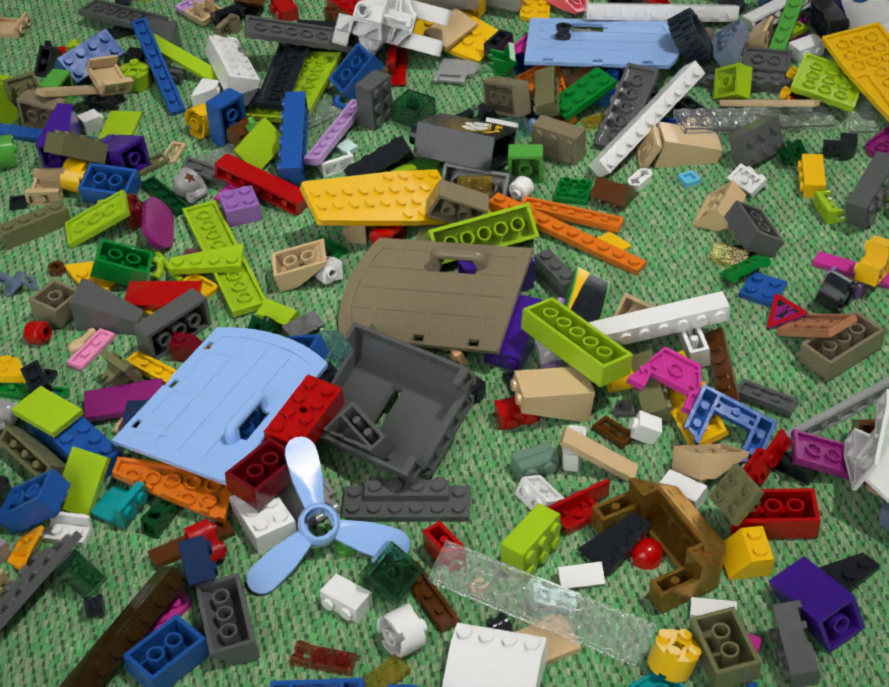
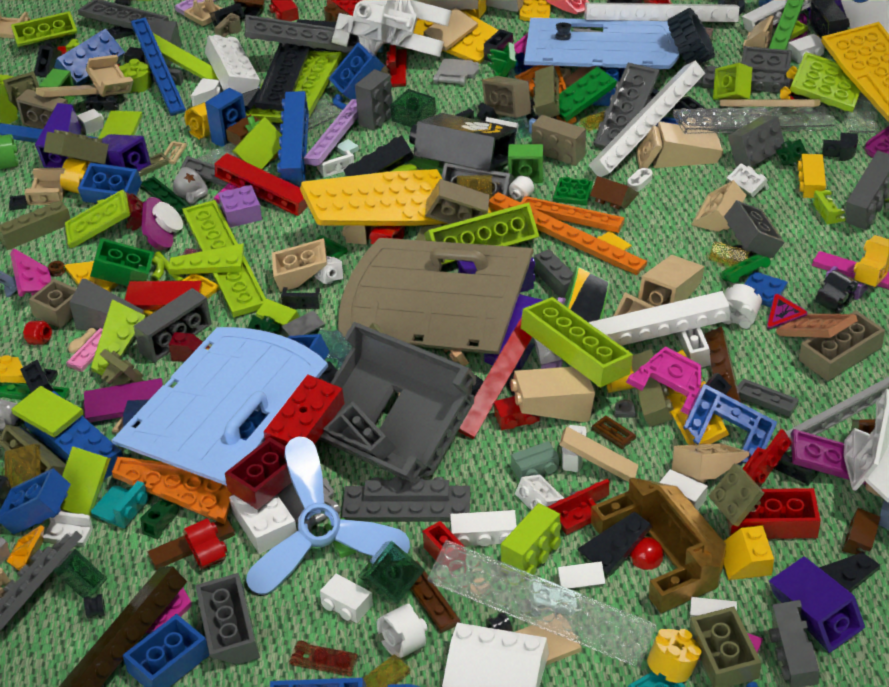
yellow plate [124,350,177,385] -> none
dark blue brick [178,535,219,590] -> none
white brick [629,411,662,445] -> none
medium azure tile [677,170,701,188] -> none
sand blue wedge [713,18,750,67] -> none
none -> clear yellow tile [4,444,40,488]
none -> dark pink wing [10,248,51,297]
none -> lime slope [11,11,78,48]
none -> lime wing [91,299,146,376]
none -> white tile [152,202,183,233]
none -> black hinge [281,287,322,309]
none -> white brick [451,510,517,547]
none -> tile [458,317,533,439]
none -> tan slope [638,255,705,307]
none -> black tile [706,373,732,395]
none -> white brick [723,284,762,329]
none -> reddish brown hinge [842,508,881,555]

